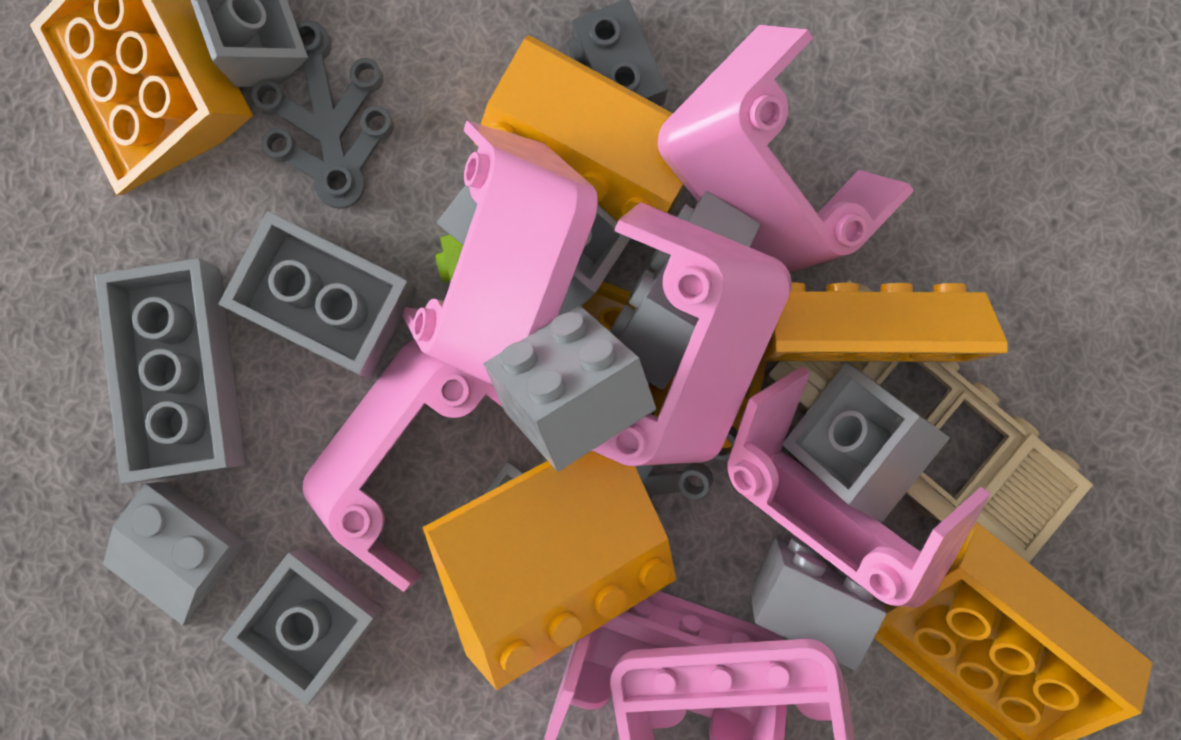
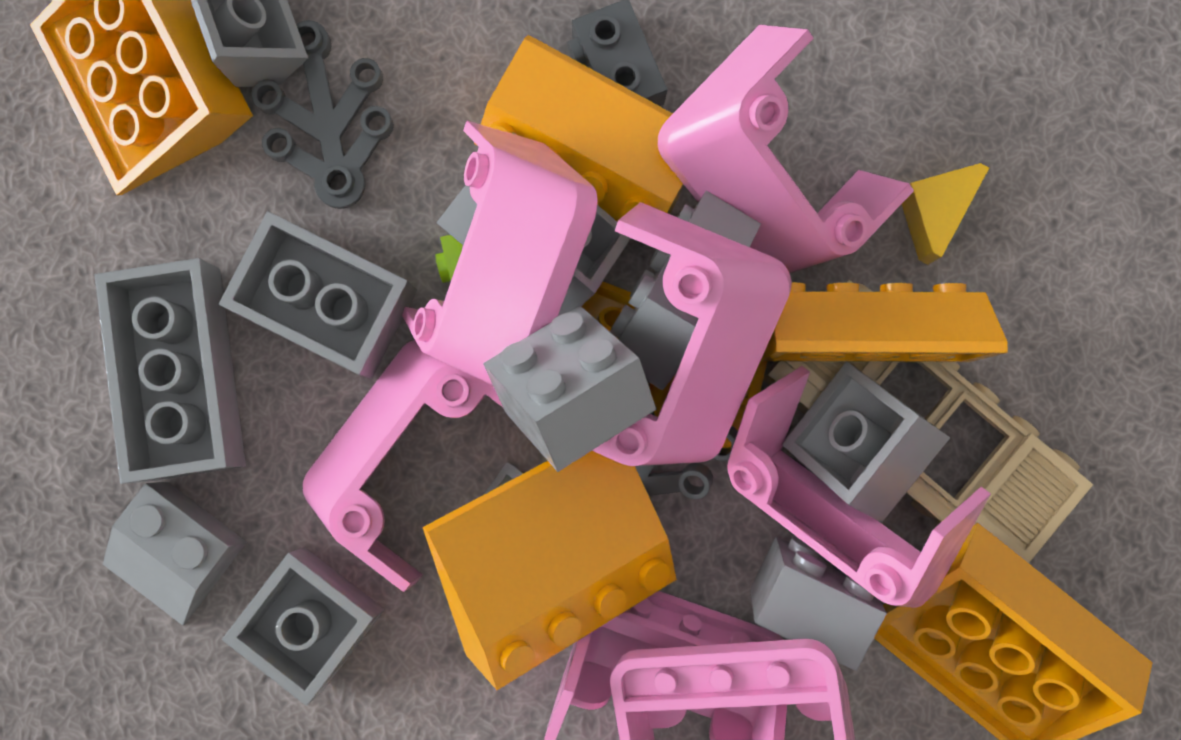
none -> yellow slope [901,163,989,265]

